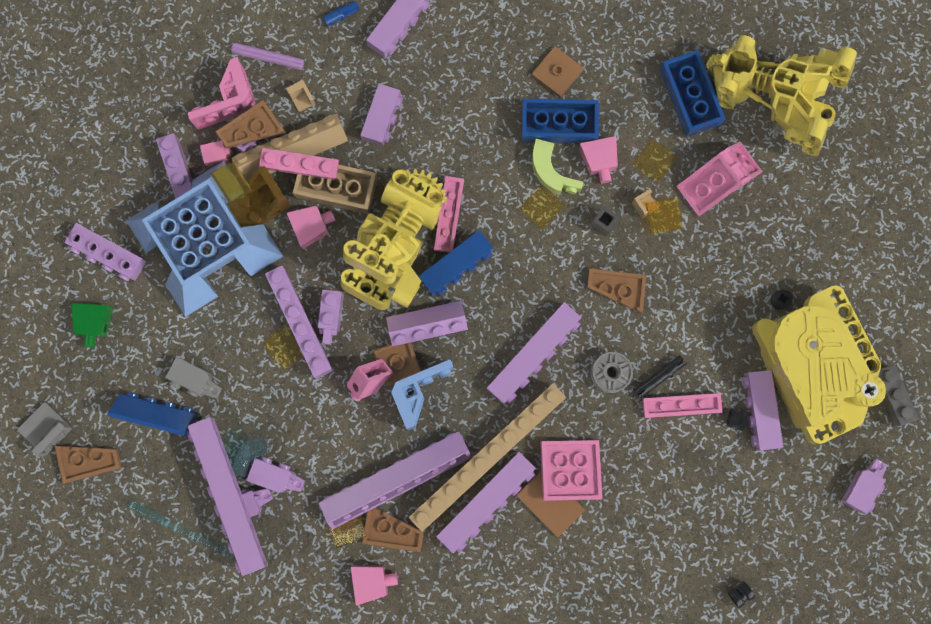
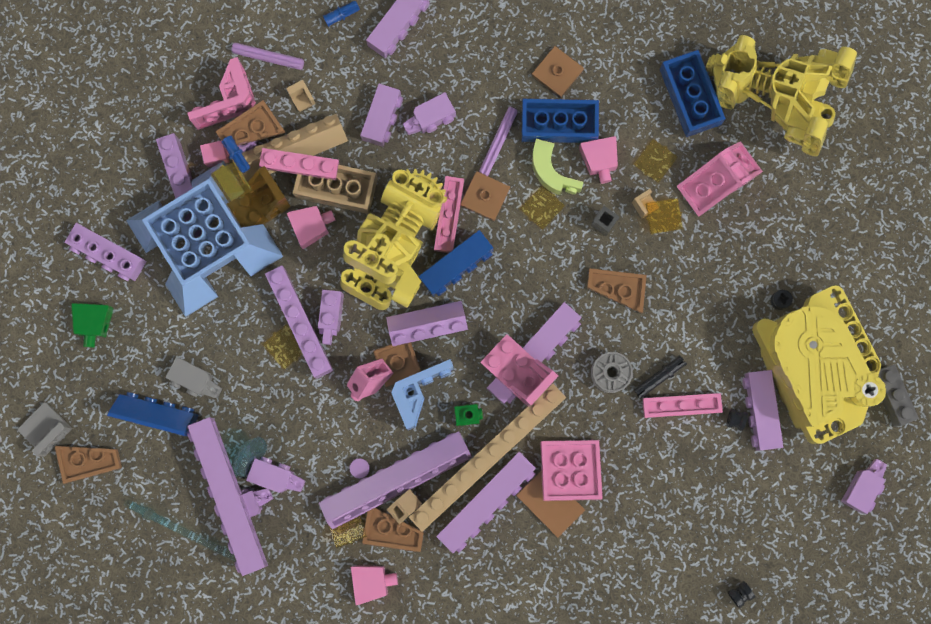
none -> blue axle [221,136,250,173]
none -> lavender tile [350,459,370,478]
none -> tan brick [386,489,422,524]
none -> lavender hinge [403,92,456,135]
none -> green brick [454,404,483,427]
none -> medium nougat plate [460,171,511,221]
none -> lavender axle [479,107,517,176]
none -> bright pink bracket [480,334,558,408]

